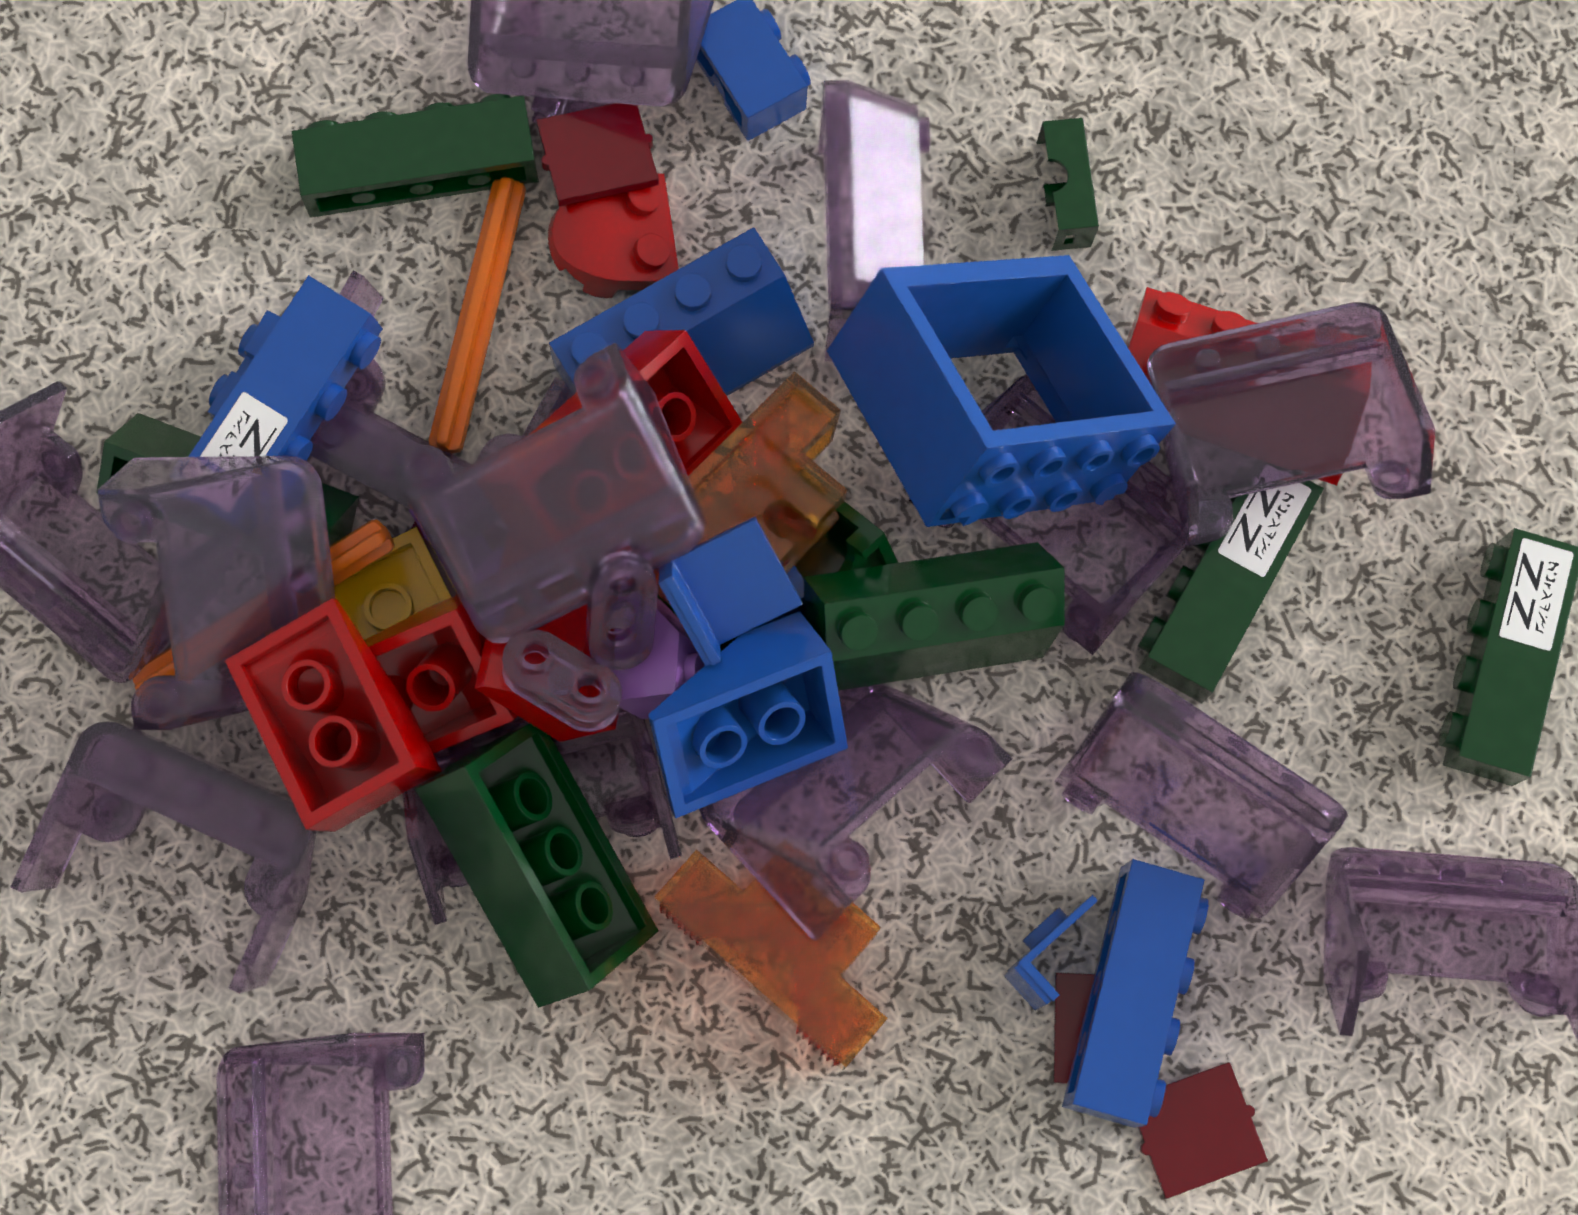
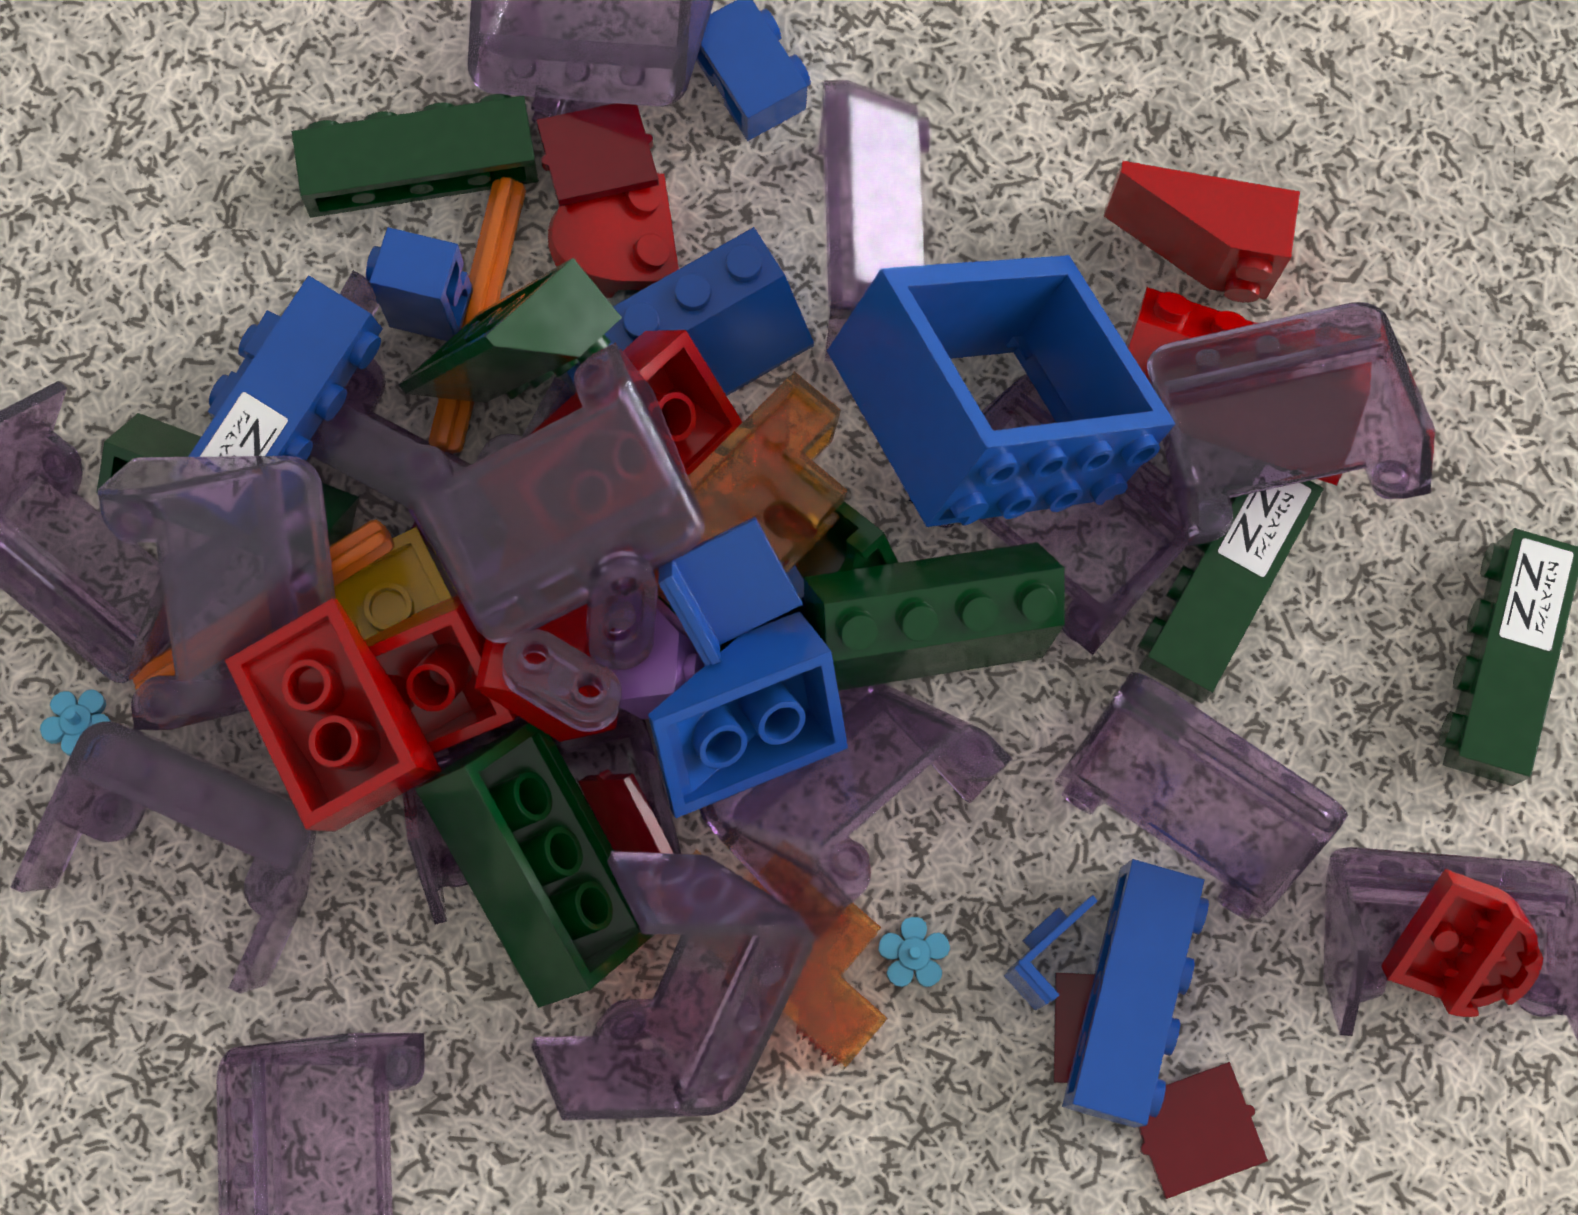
dark green piece [1036,118,1099,251] -> none
none -> medium azure plant [40,689,112,756]
none -> blue brick [366,227,473,341]
none -> slope [398,258,622,403]
none -> clear purple windscreen [531,852,814,1121]
none -> dark red piece [578,769,682,882]
none -> medium azure plant [878,917,950,987]
none -> red slope [1104,161,1300,303]
none -> red slope [1381,869,1543,1017]

